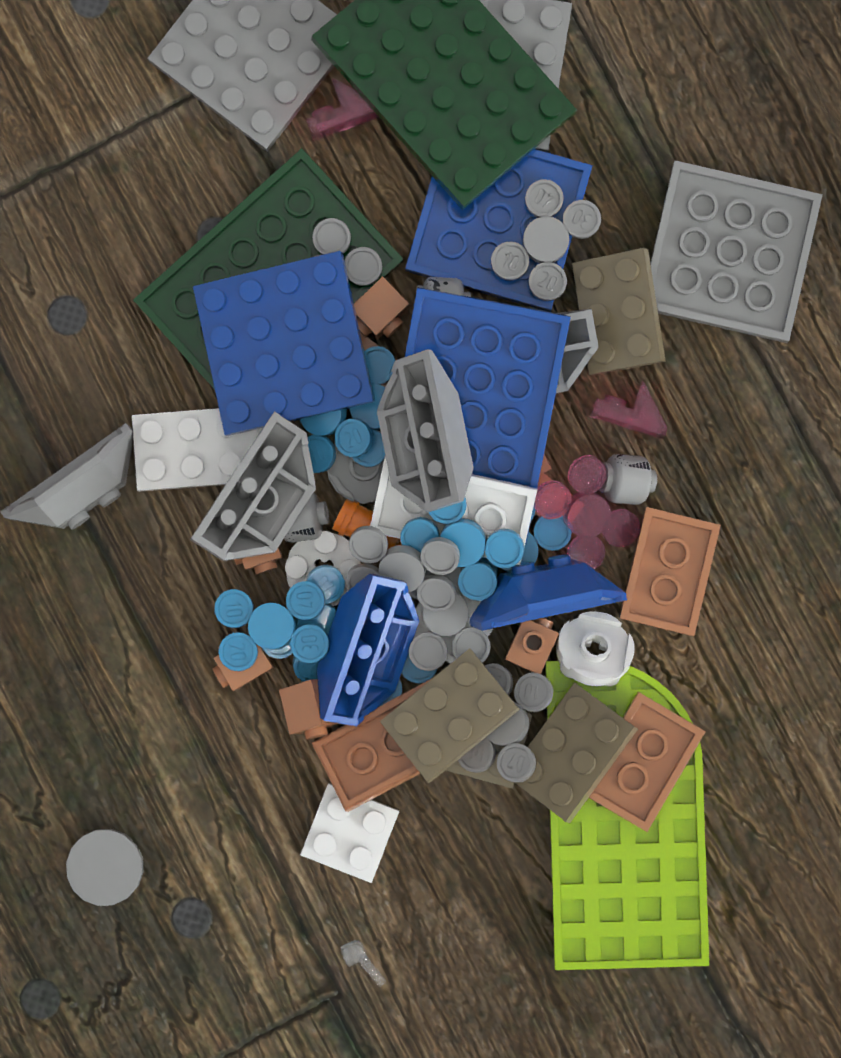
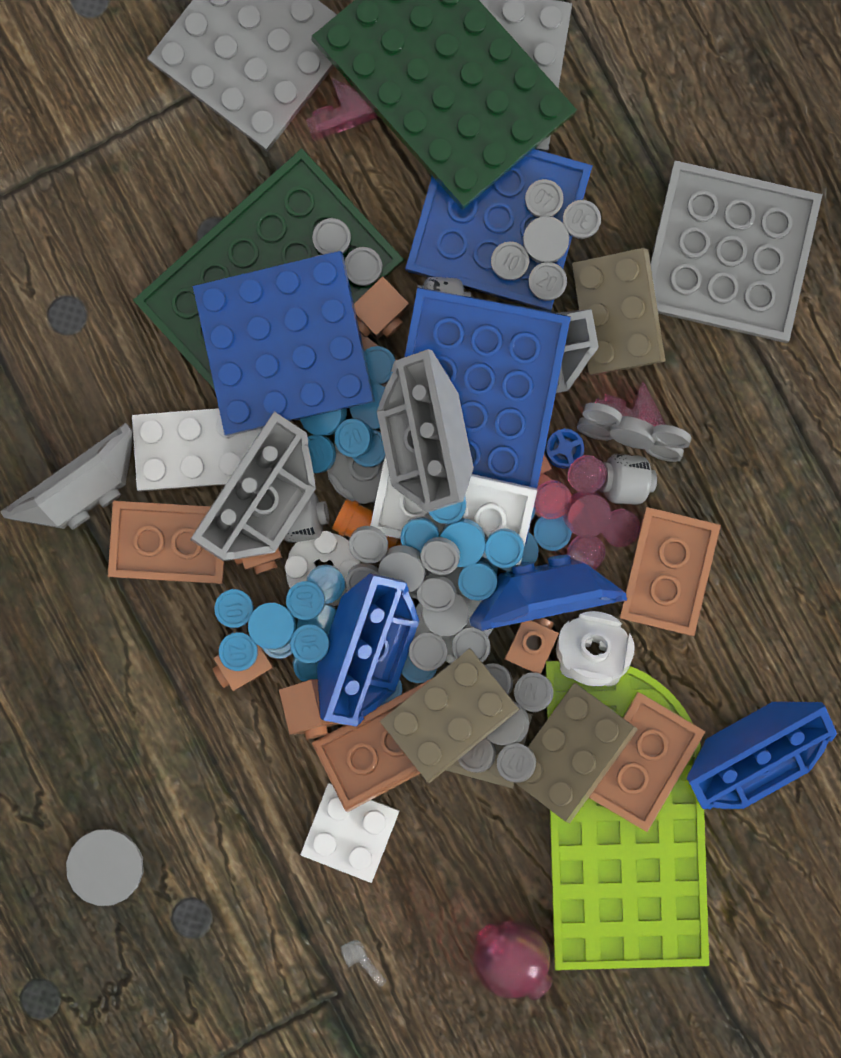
none -> nougat plate [108,501,225,584]
none -> clear pink brick [473,920,553,1000]
none -> blue wheel [545,429,584,469]
none -> light grey piece [577,403,691,462]
none -> blue wedge [687,702,837,809]

